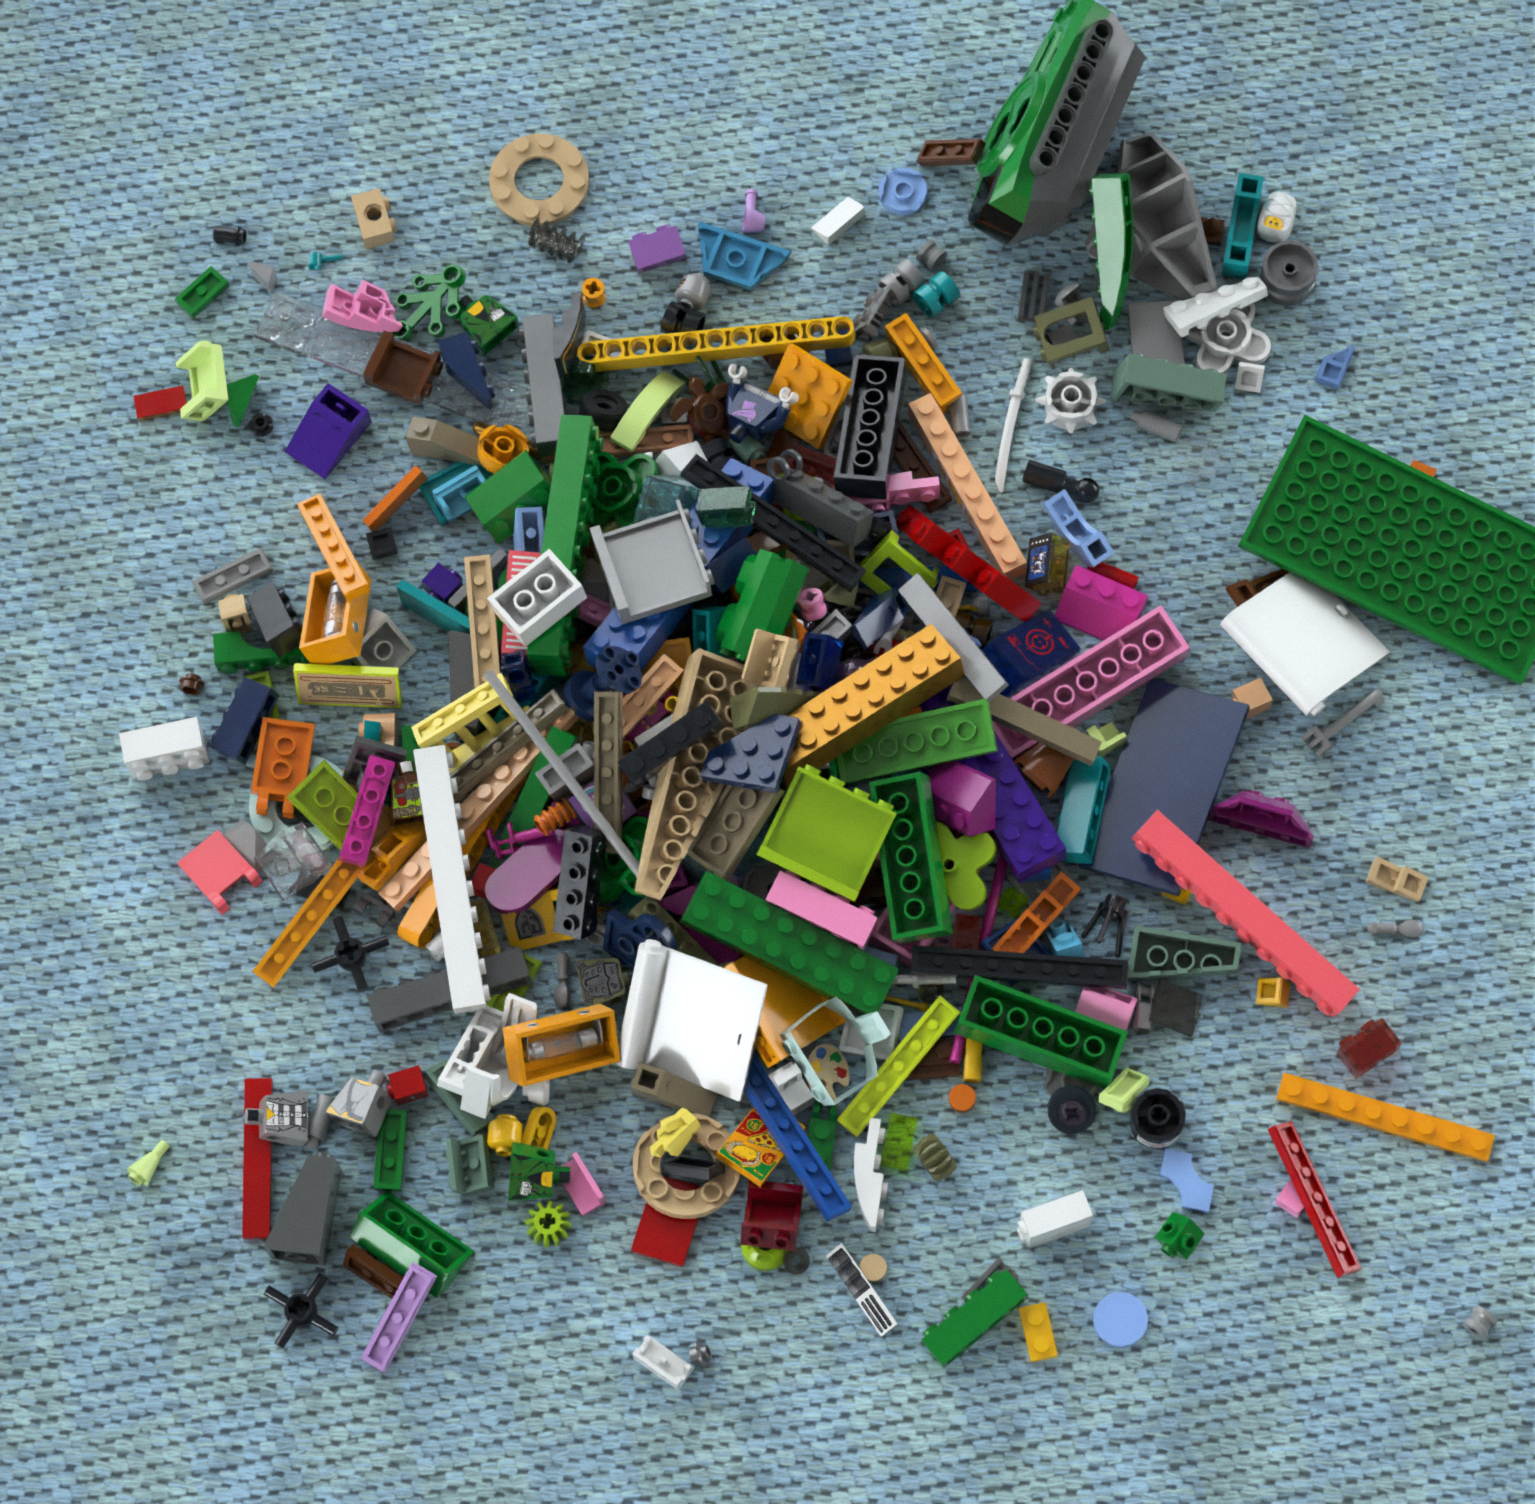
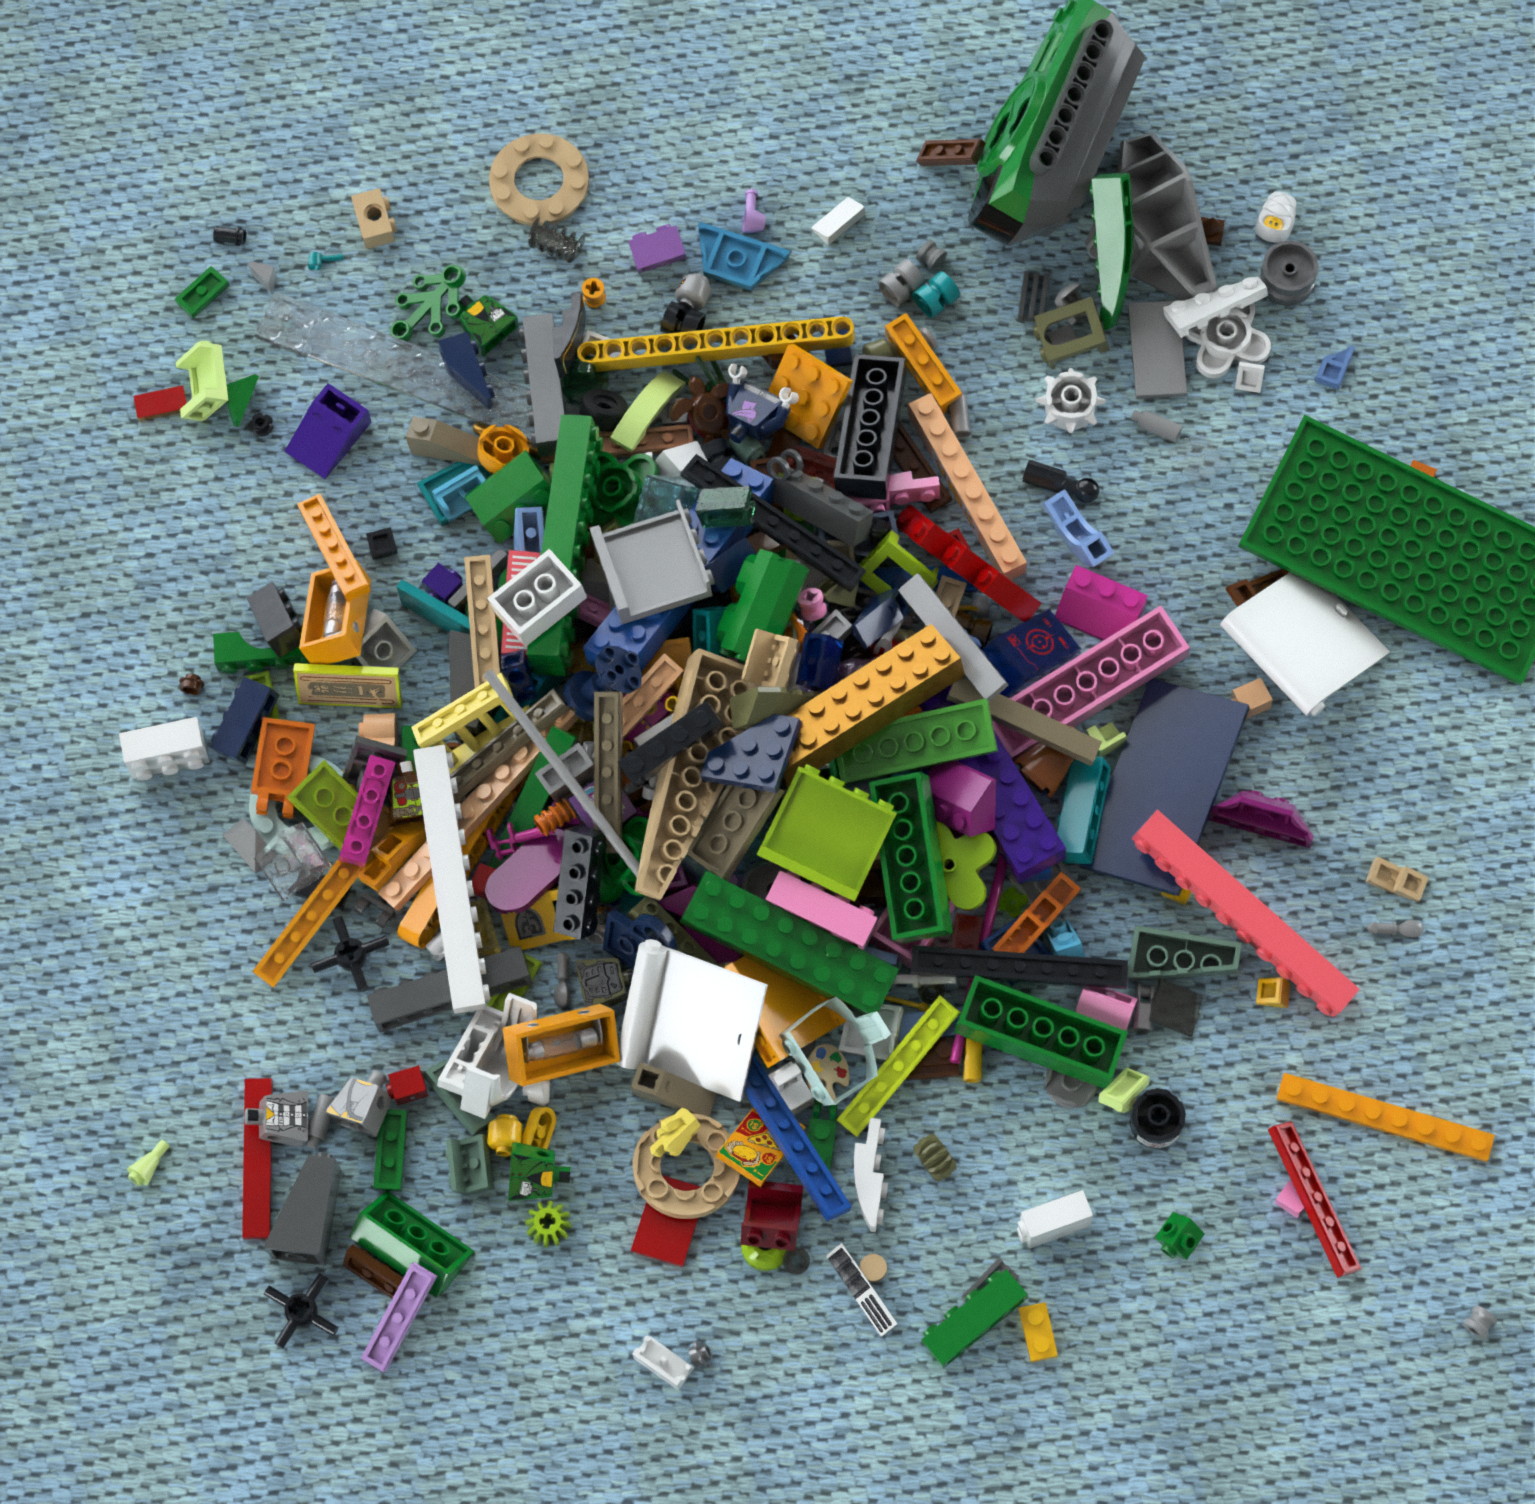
coral flag [177,830,263,915] -> none
light grey tile [192,547,273,605] -> none
tan slope [218,594,254,634] -> none
bright pink slope [322,280,402,332] -> none
reddish brown panel [363,330,443,405] -> none
orange tile [363,466,428,532] -> none
teal piece [364,720,383,742] -> none
bright pink panel [562,1152,606,1217] -> none
black tile [664,1157,725,1180] -> none
light grey hinge [852,283,893,342] -> none
light blue tile [879,168,928,215] -> none
clear neon green tile [880,1113,917,1171] -> none
orange tile [949,1084,976,1113] -> none
white sword [995,358,1033,493] -> none
brick [1025,532,1070,595] -> none
black wheel [1048,1085,1096,1134] -> none
black plant [1081,894,1128,957] -> none
red cylinder [1087,561,1139,590] -> none
light blue tile [1093,1292,1148,1348] -> none
sand green wedge [1110,353,1226,412] -> none
light blue tile [1160,1148,1214,1214] -> none
teal arch [1221,173,1264,280] -> none
light grey hinge [1301,689,1385,758] -> none
clear red brick [1337,1018,1402,1079] -> none

